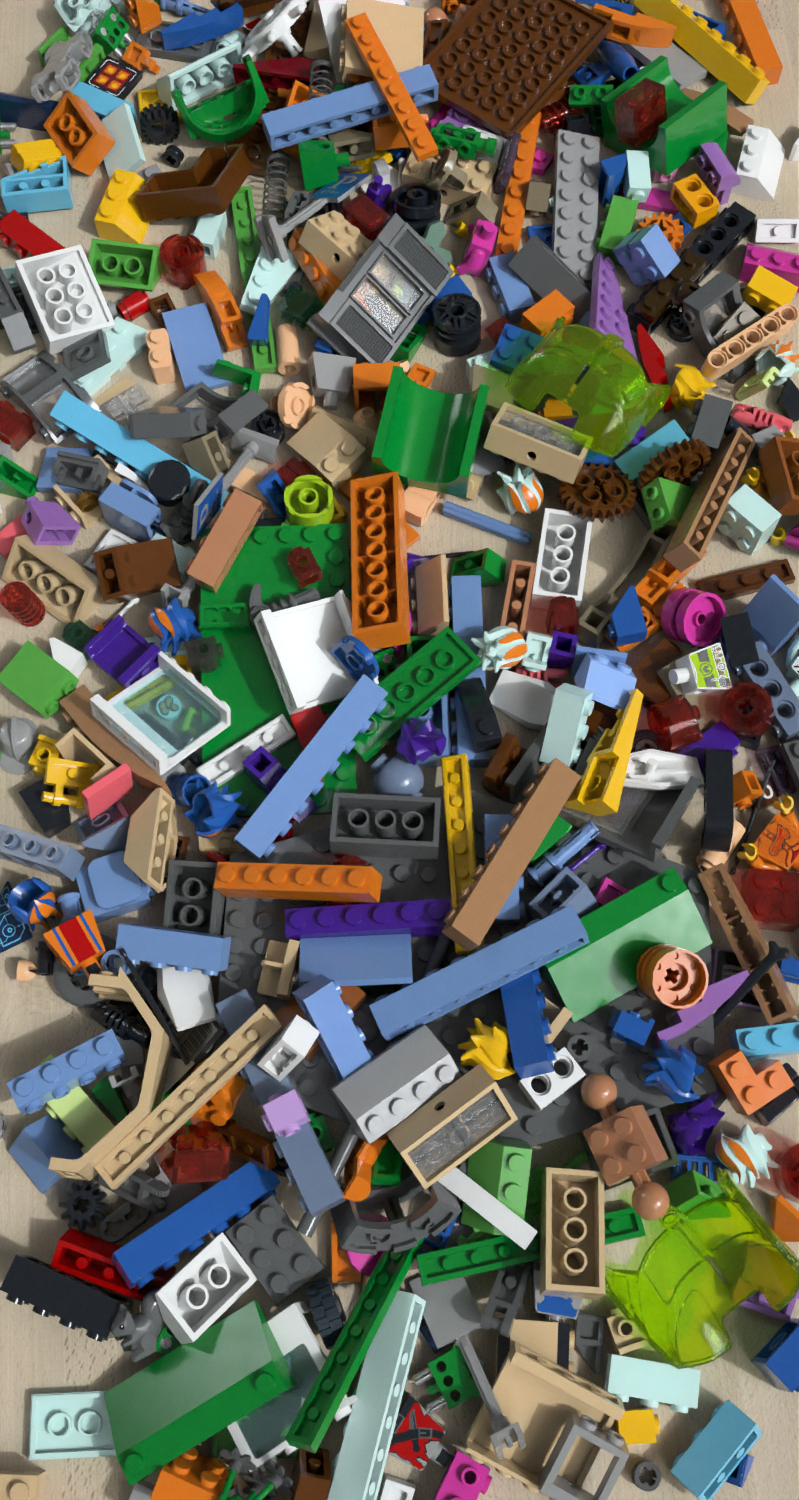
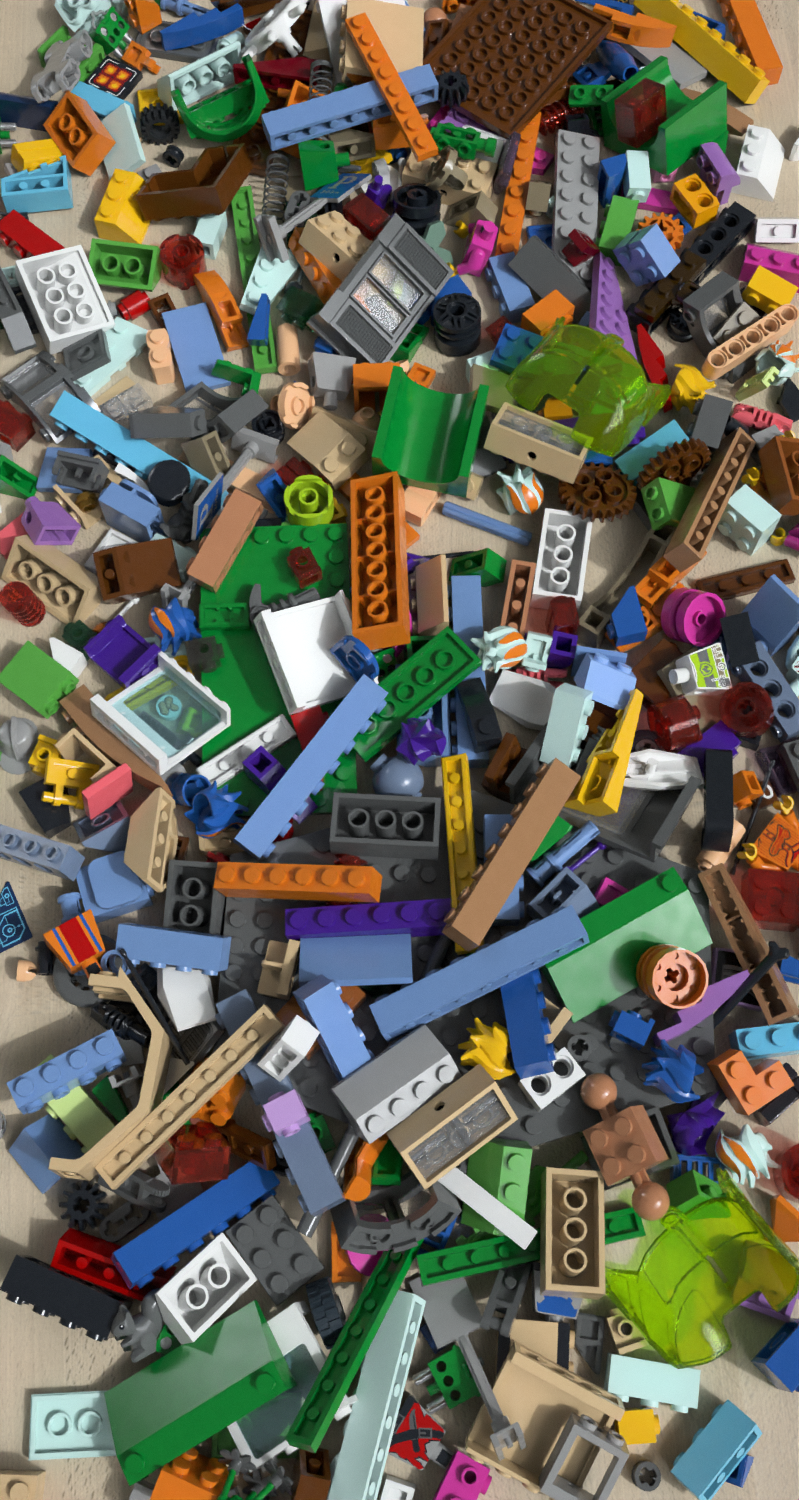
blue hair [7,877,63,931] -> none
none -> black gear [435,69,469,109]
none -> dark red slope [562,228,601,267]

